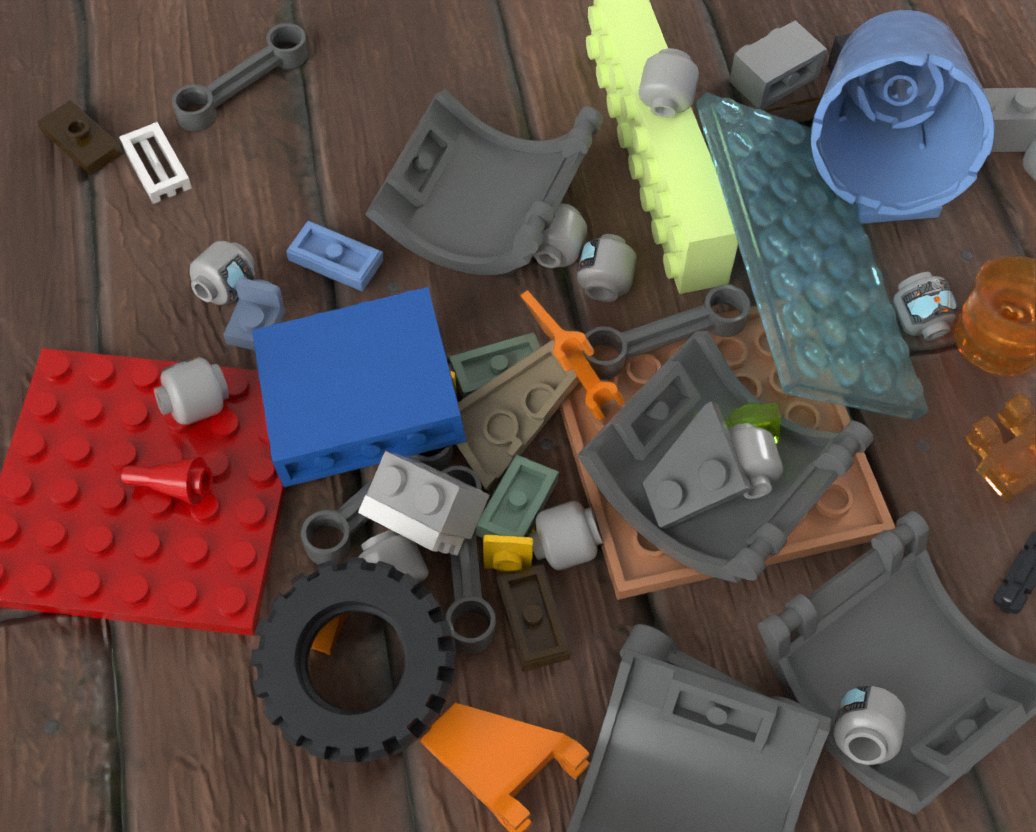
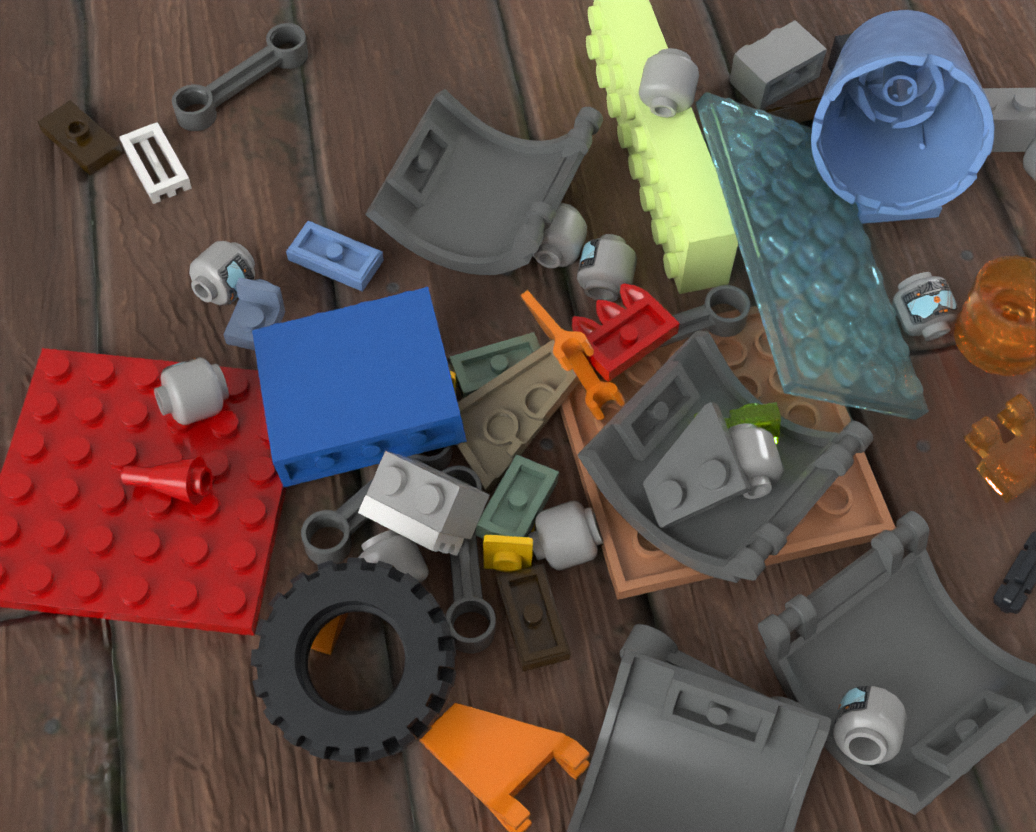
none -> red plate [572,284,680,382]

